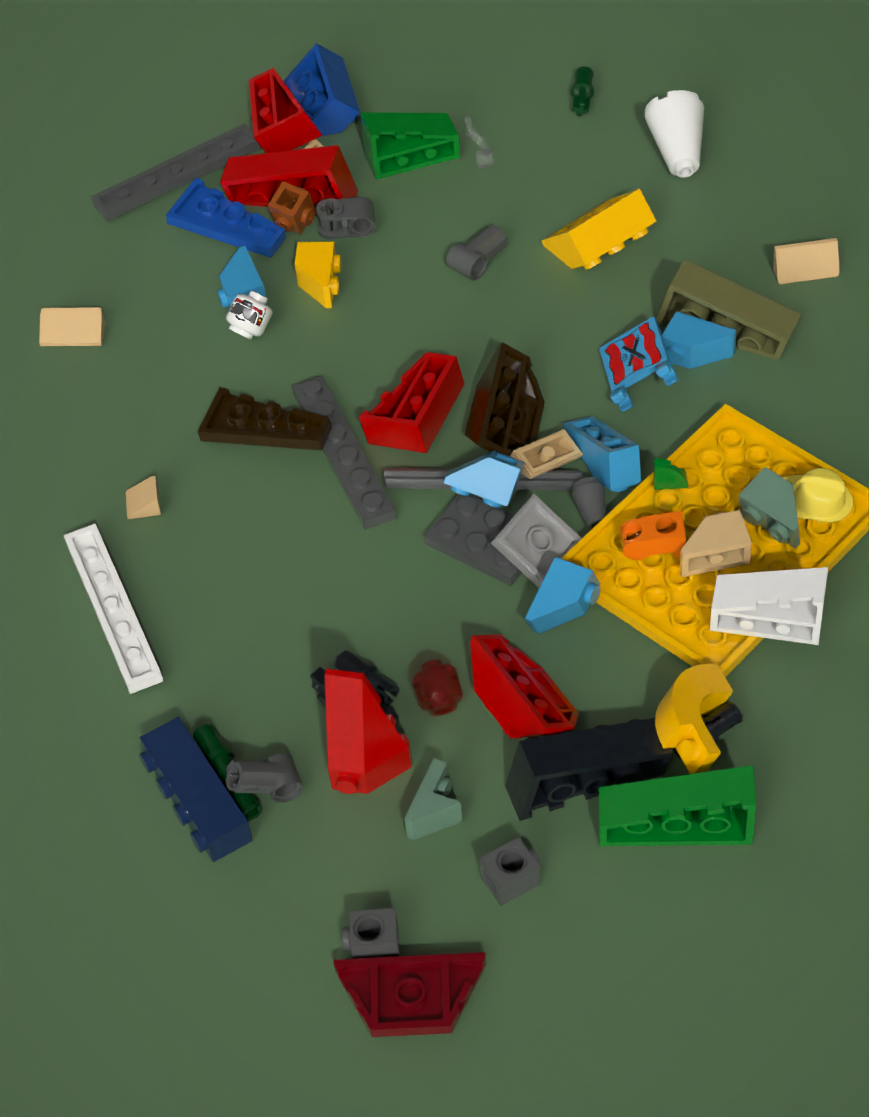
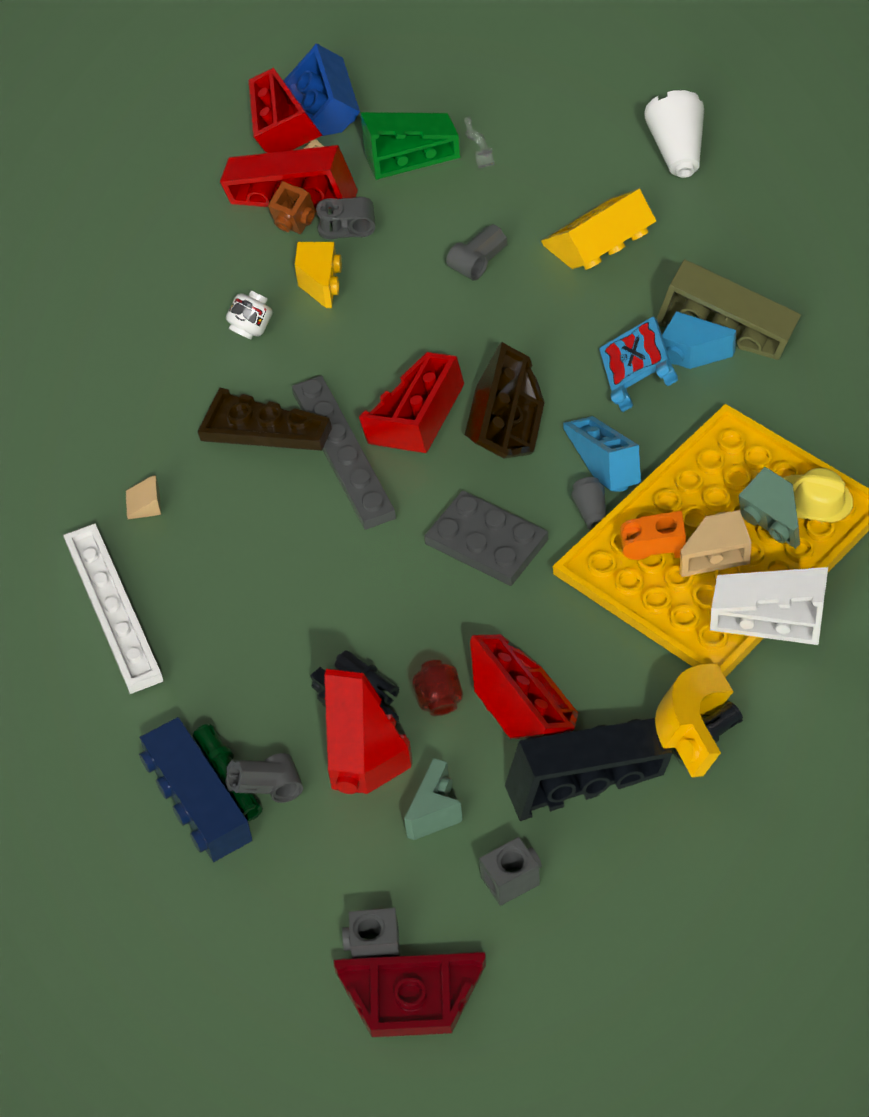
tan slope [39,307,106,346] -> none
dark grey plate [91,123,261,221] -> none
blue wing [166,177,286,258] -> none
dark azure slope [217,245,268,310] -> none
dark grey axle [384,468,584,491] -> none
slope [444,451,525,508] -> none
light grey tile [491,494,582,588] -> none
tan slope [510,429,583,479] -> none
dark azure slope [525,557,600,634] -> none
dark green axle [571,66,594,116] -> none
green wedge [599,765,756,846] -> none
green tile [653,458,688,490] -> none
tan slope [773,238,839,284] -> none

